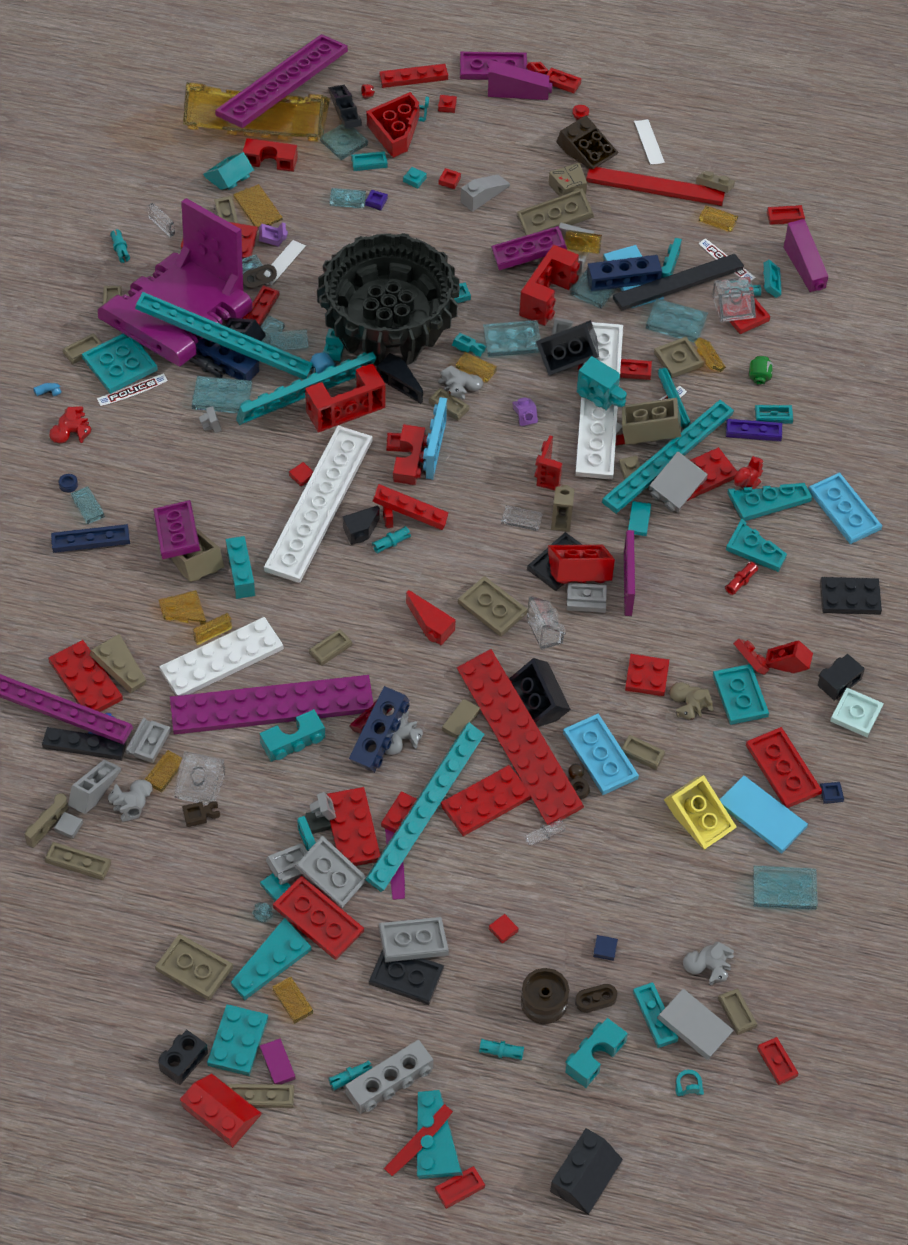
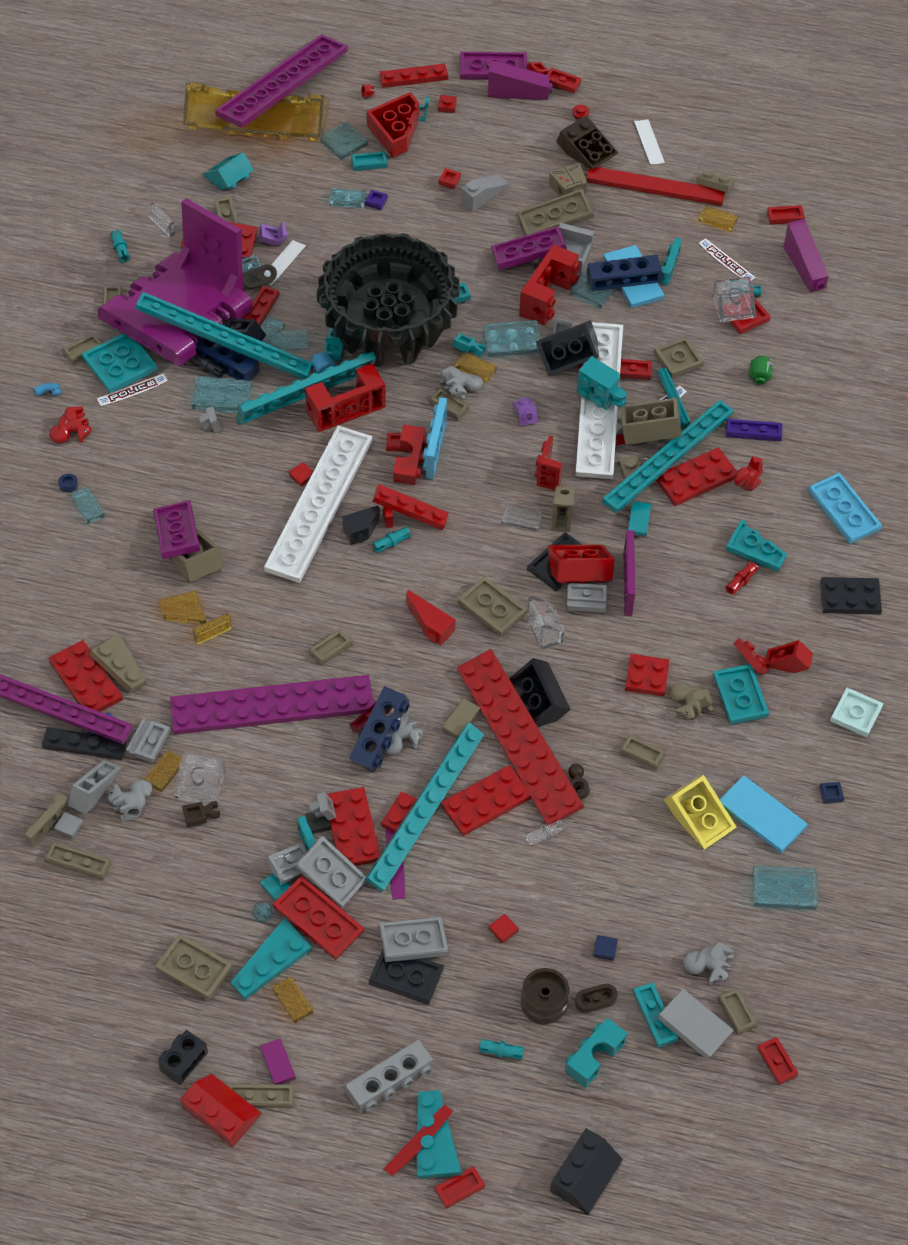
dark blue plate [51,524,130,553] -> none
white plate [159,617,284,696] -> none
teal plate [207,1004,268,1076] -> none
teal arch [226,536,255,599] -> none
clear yellow piece [233,184,283,230] -> none
red arch [243,138,298,172] -> none
teal arch [259,709,325,762] -> none
black slope [328,84,362,129] -> none
teal pin [328,1060,373,1091] -> none
black slope [377,353,423,404] -> none
teal plate [403,167,427,189] -> none
medium azure plate [563,713,639,795] -> none
clear yellow plate [565,230,602,254] -> none
black tile [613,254,744,311] -> none
clear light blue plate [646,299,708,343] -> none
light grey panel [649,452,708,513] -> none
teal piece [676,1069,704,1096] -> none
clear yellow plate [695,337,726,372] -> none
teal wing [727,483,812,521] -> none
red plate [746,727,822,808] -> none
teal tile [754,405,793,424] -> none
teal plate [763,260,782,298] -> none
black brick [817,654,865,701] -> none

